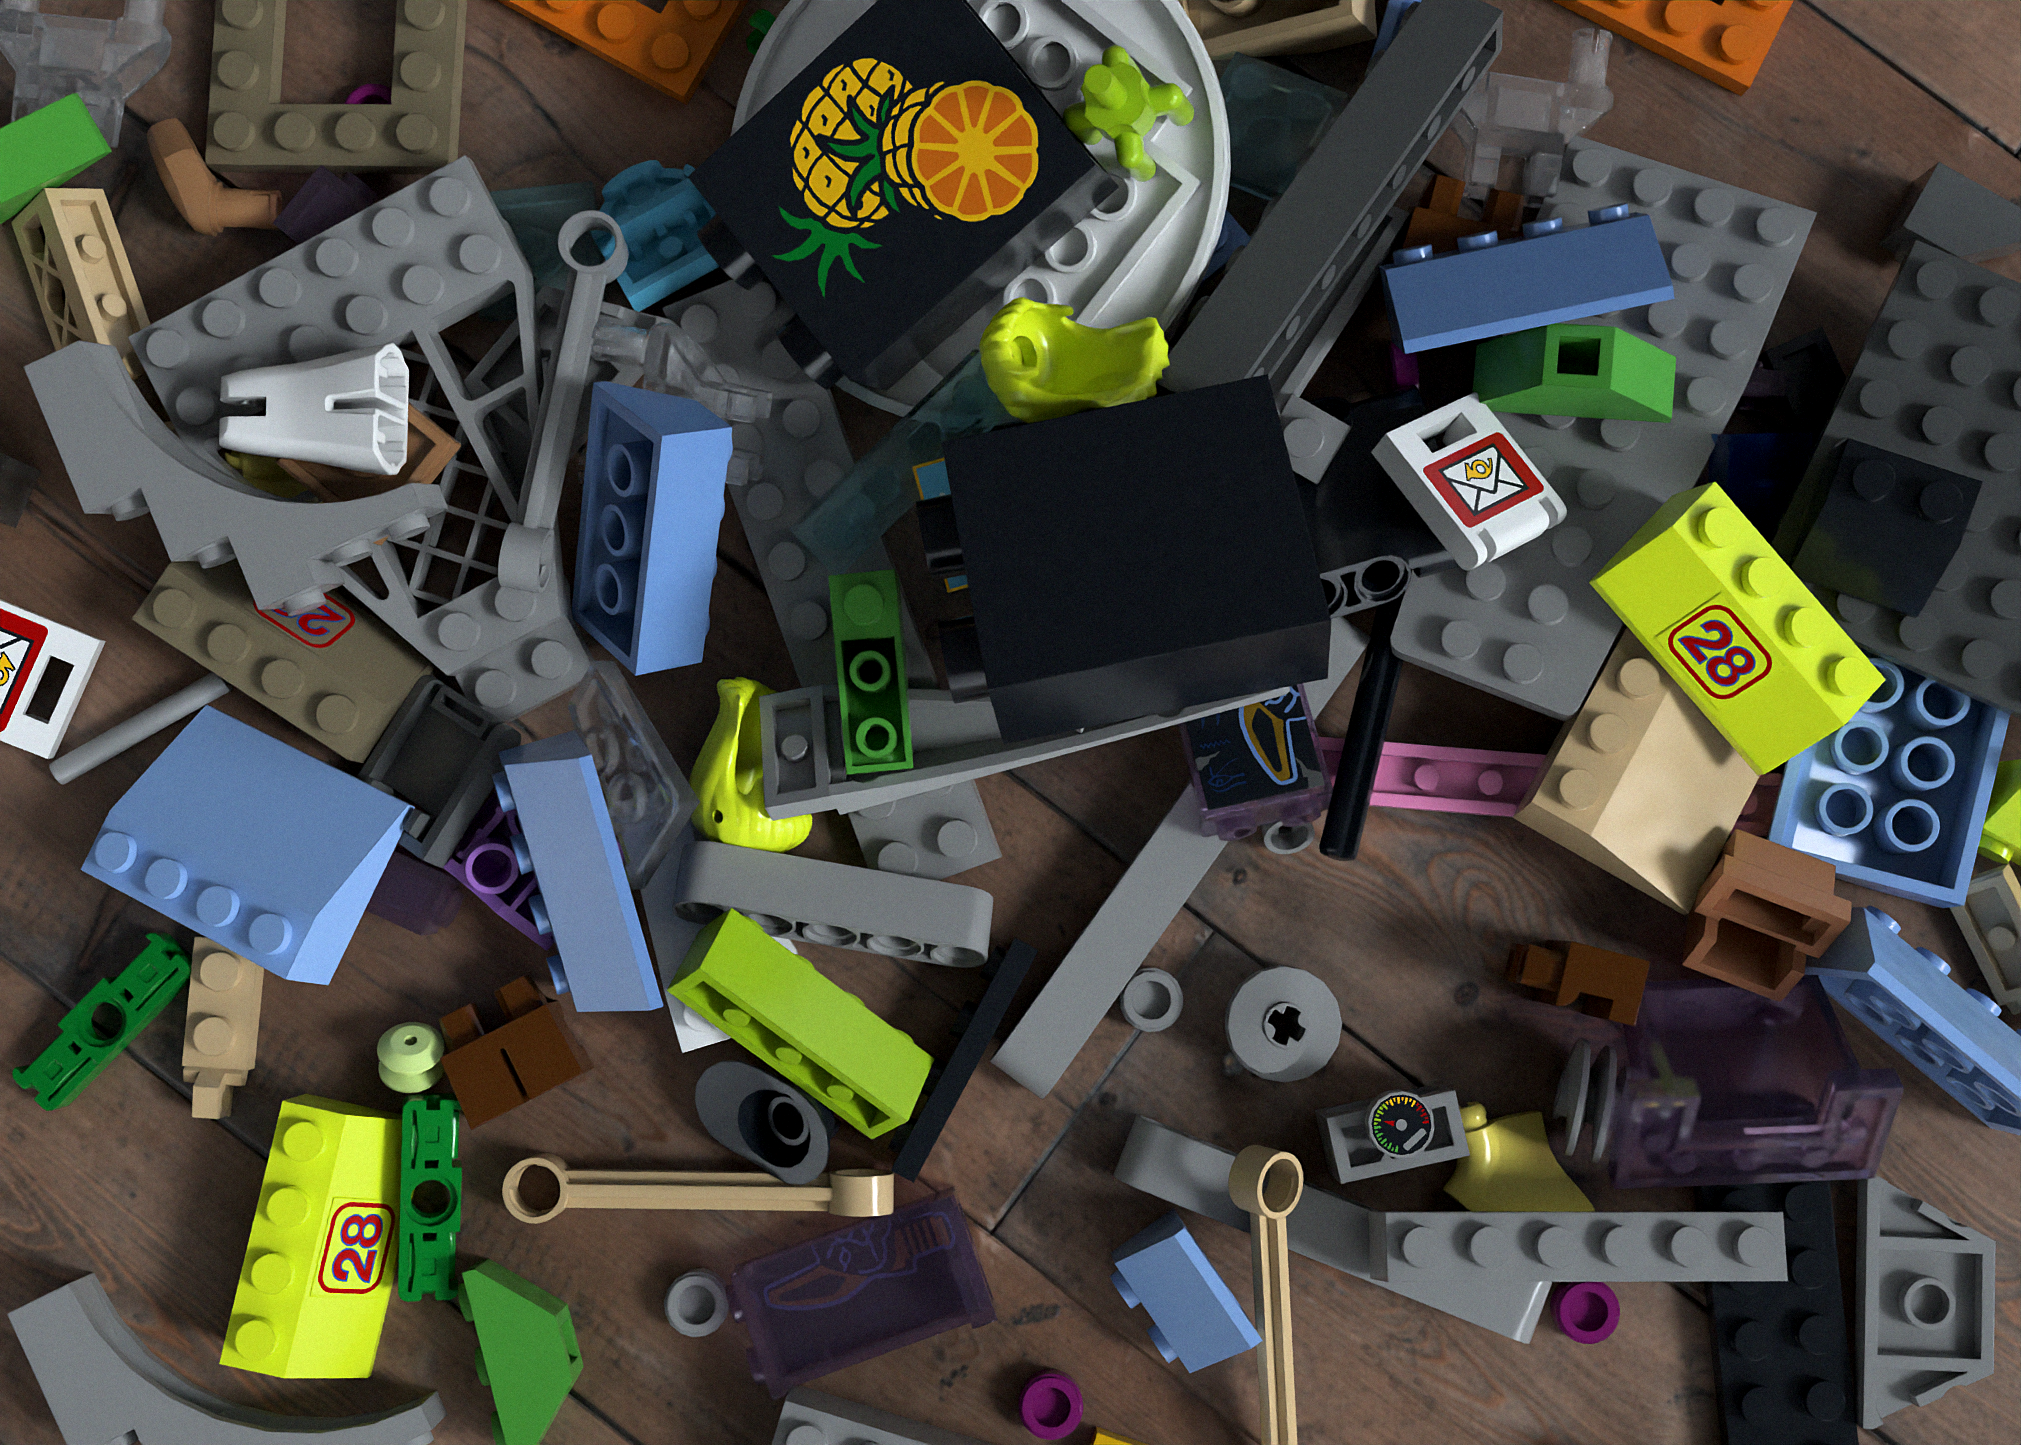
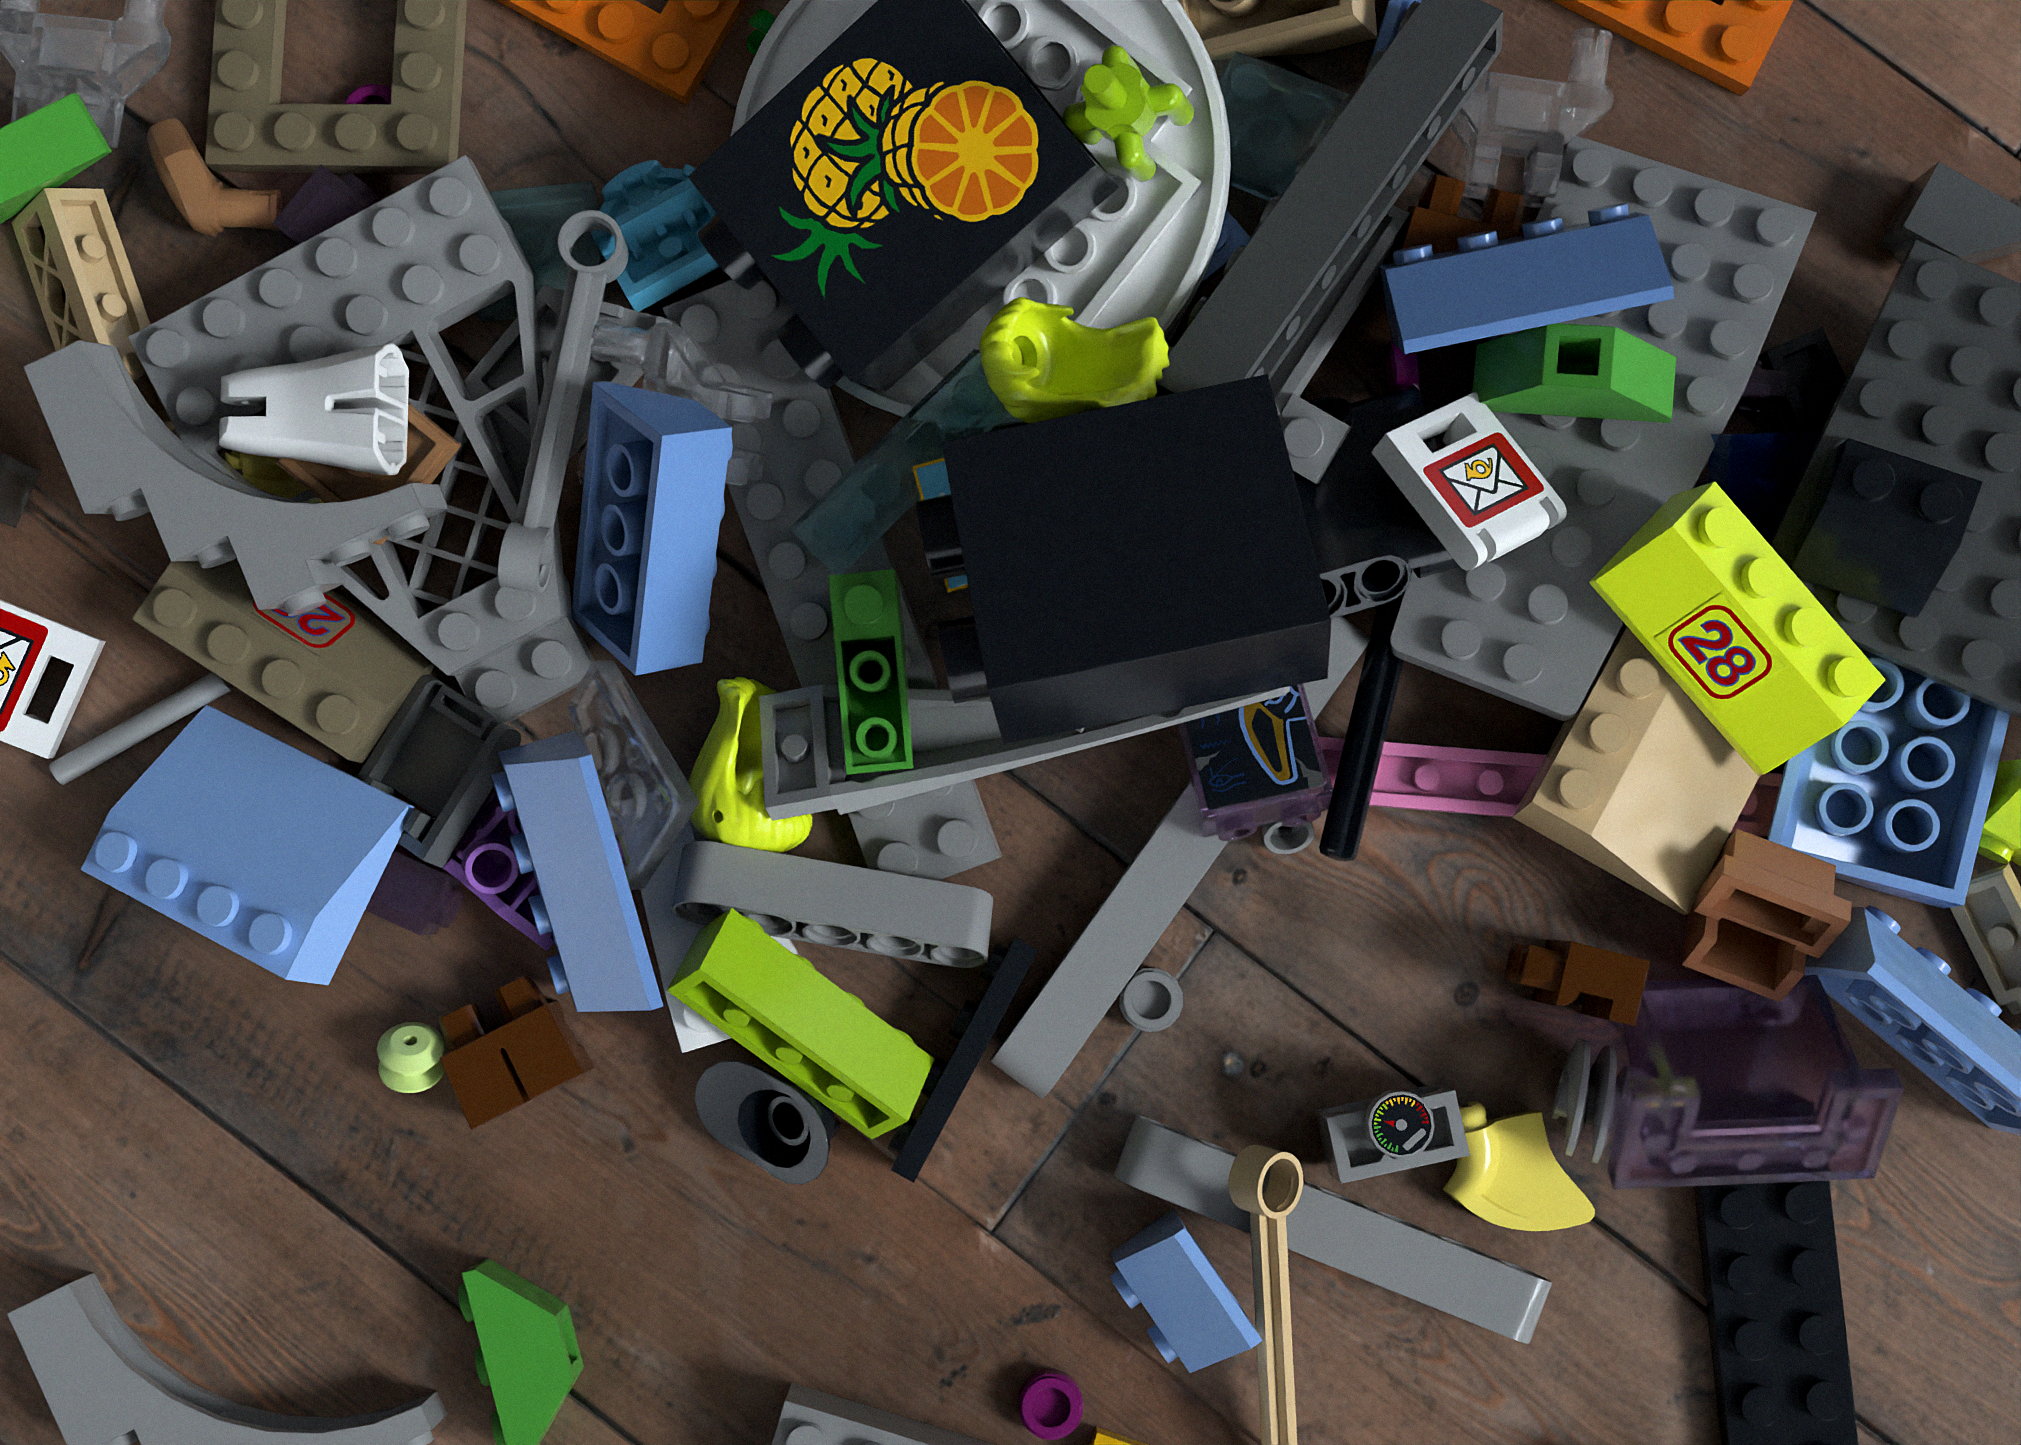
green piece [12,932,192,1111] -> none
tan hinge [182,936,264,1119] -> none
neon yellow slope [219,1094,415,1378] -> none
green piece [398,1093,462,1302] -> none
tan piece [502,1153,894,1224] -> none
light grey tile [664,1268,731,1337] -> none
clear purple panel [725,1186,998,1401] -> none
light grey piece [1225,965,1342,1082] -> none
light grey brick [1368,1211,1788,1282] -> none
magenta tile [1550,1282,1620,1344] -> none
light grey wing [1854,1172,1996,1429] -> none

